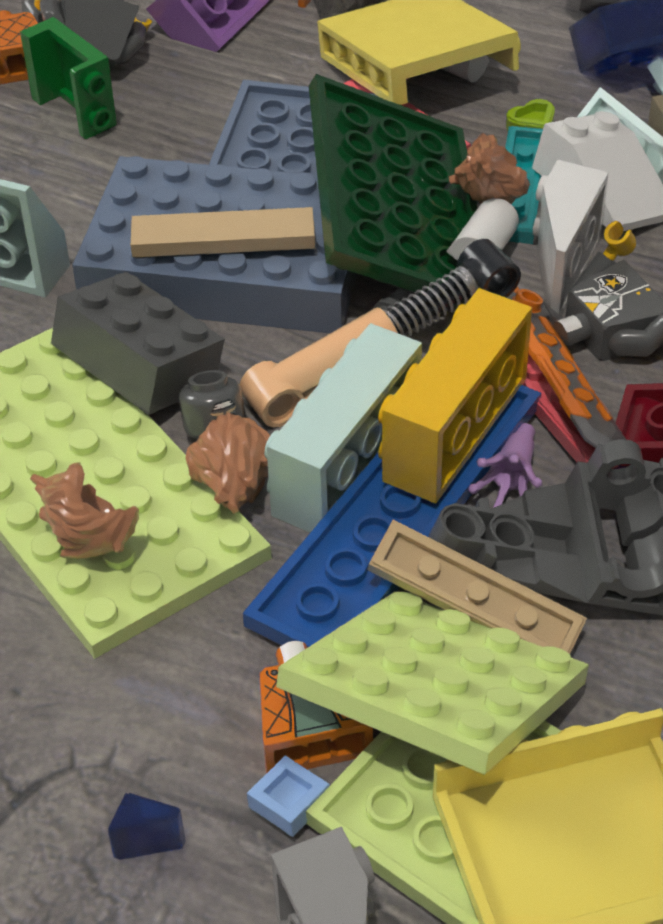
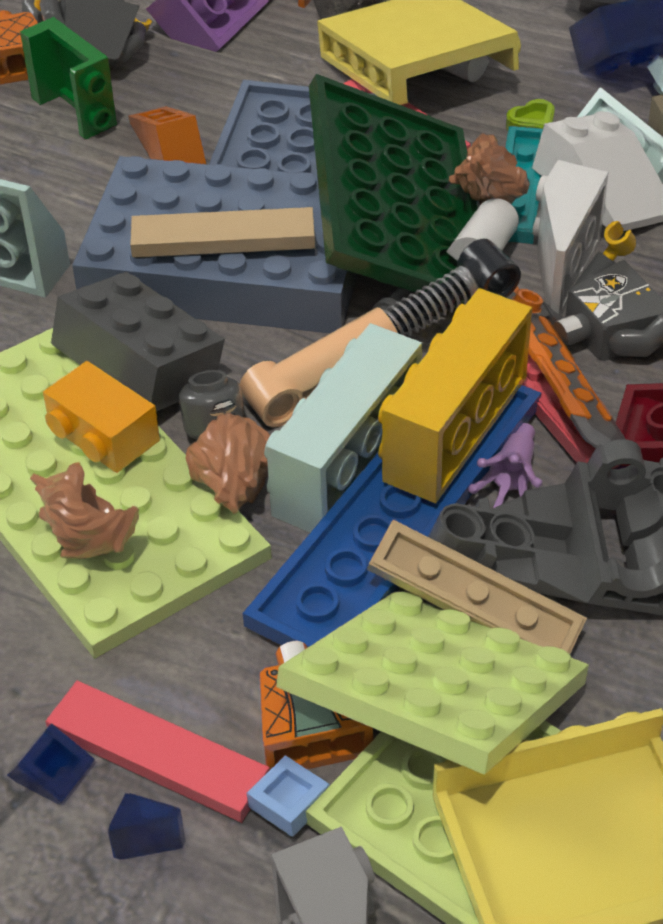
none -> clear blue slope [7,723,95,804]
none -> light orange brick [43,361,160,473]
none -> coral tile [45,680,270,823]
none -> orange slope [128,106,206,164]

